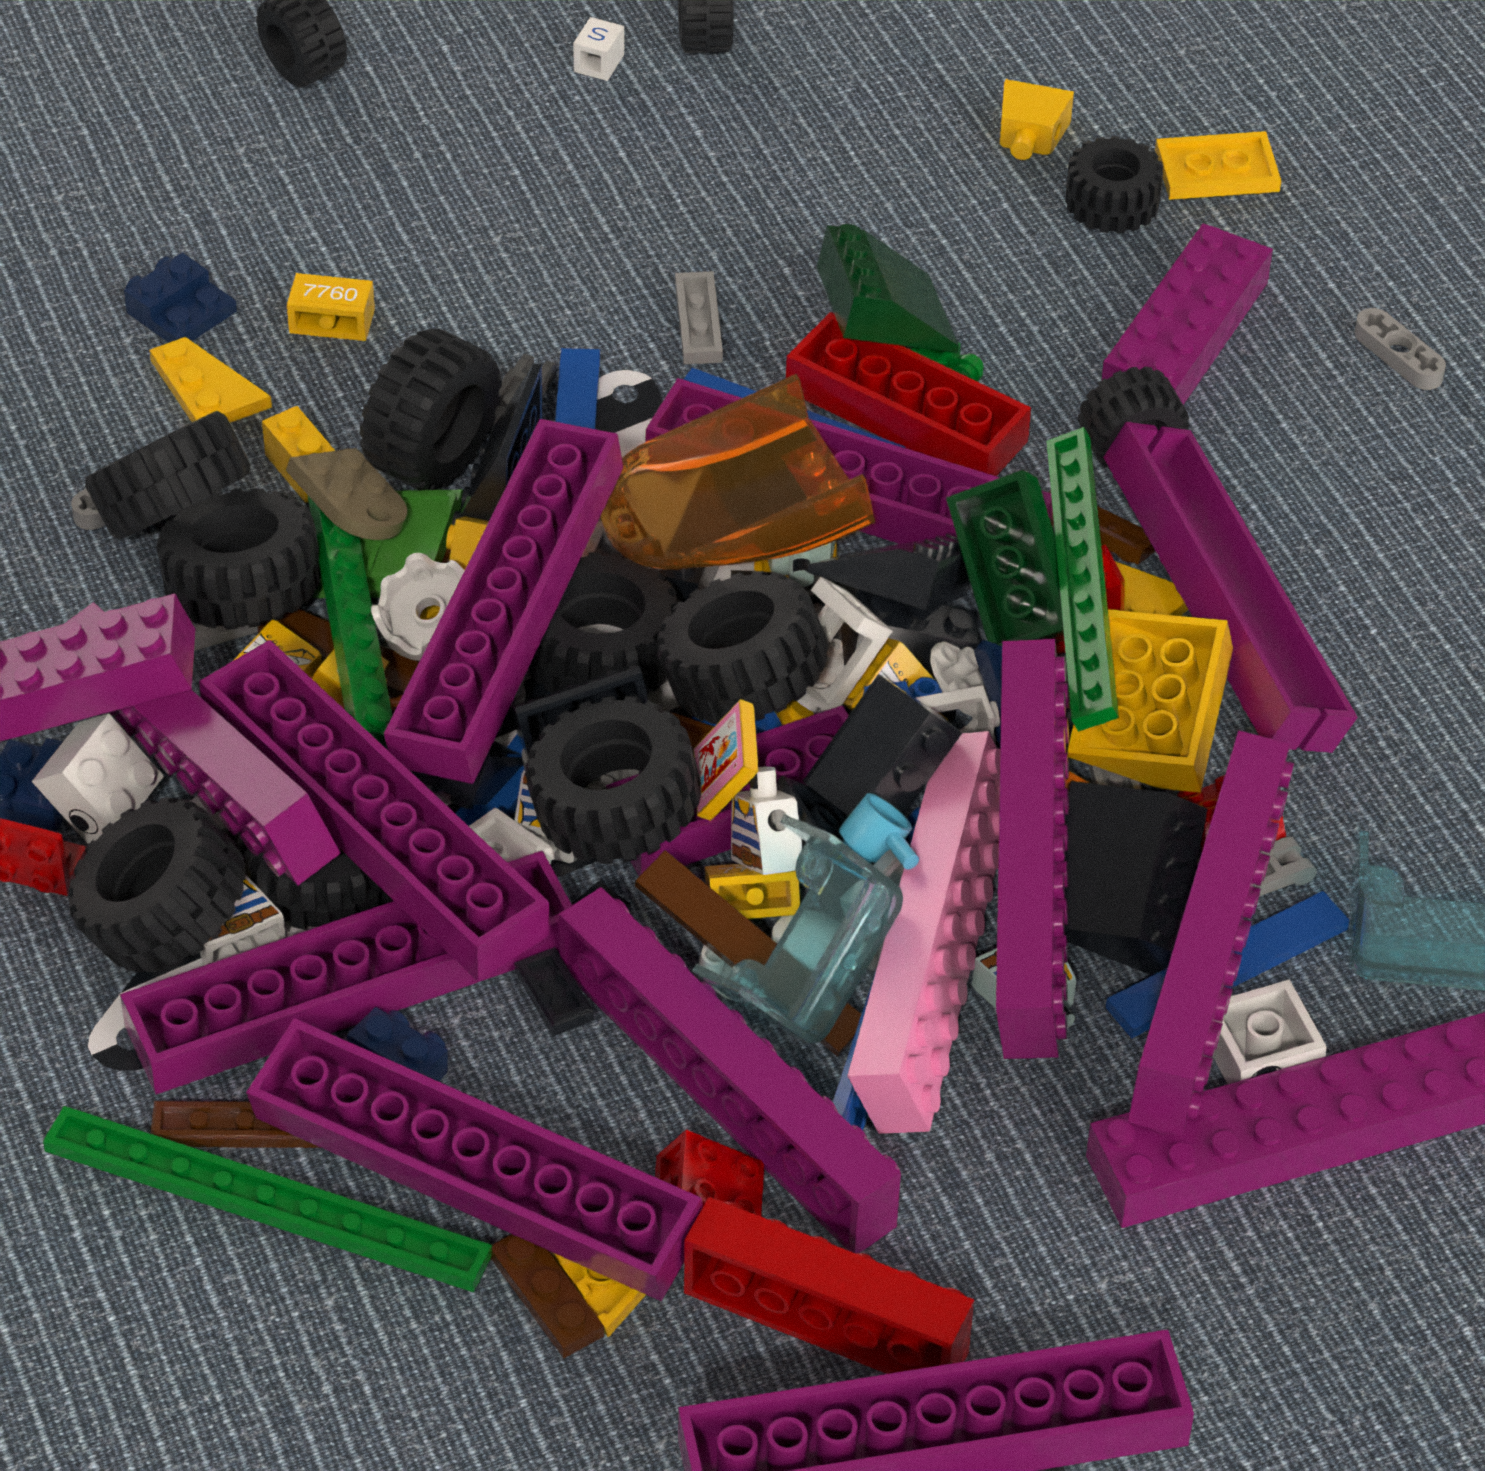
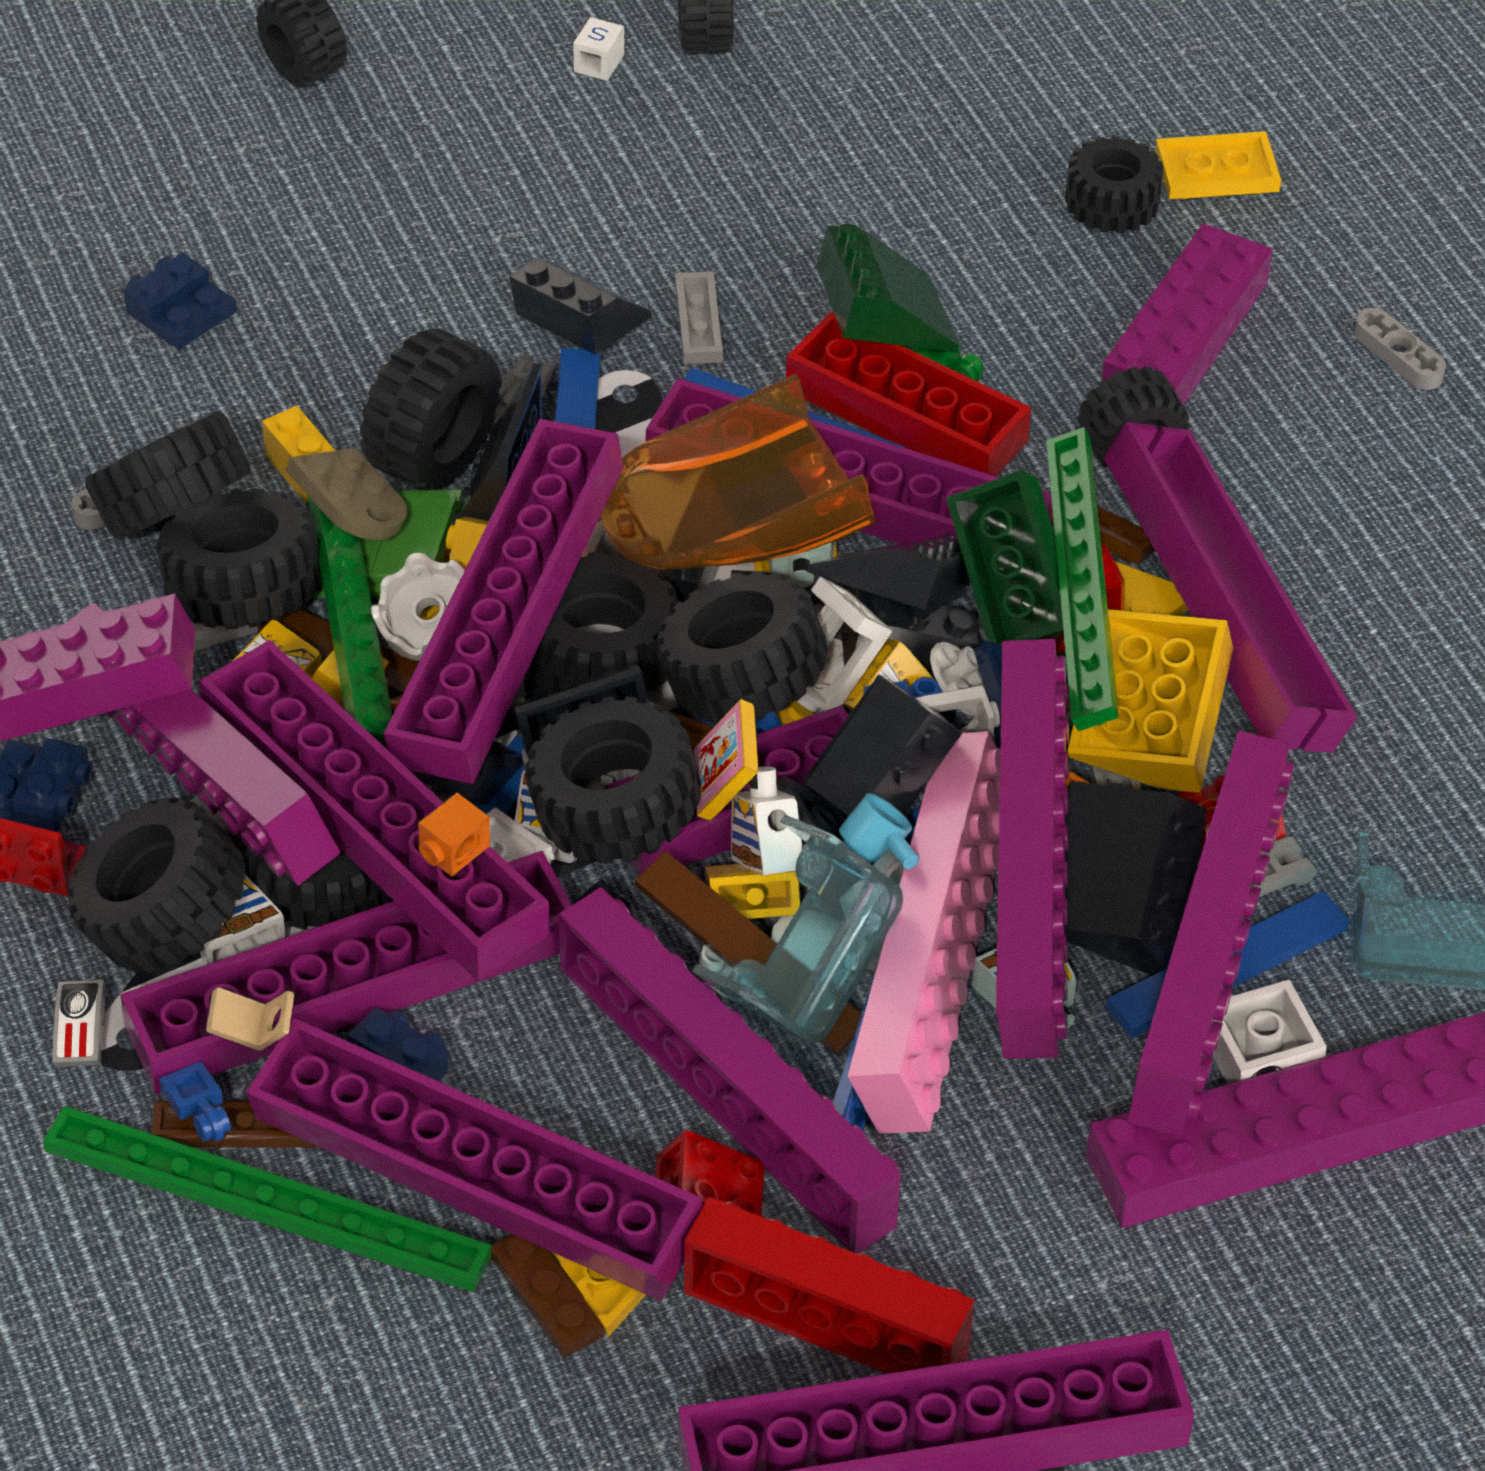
white brick [32,713,164,844] -> none
yellow wing [149,337,272,423] -> none
yellow brick [287,273,375,341] -> none
black plate [514,947,594,1036] -> none
yellow torso [1000,79,1074,160] -> none
none -> slope [52,980,105,1067]
none -> blue plate [159,1061,231,1143]
none -> tan bracket [206,987,294,1051]
none -> orange brick [418,793,490,877]
none -> black slope [509,258,652,355]

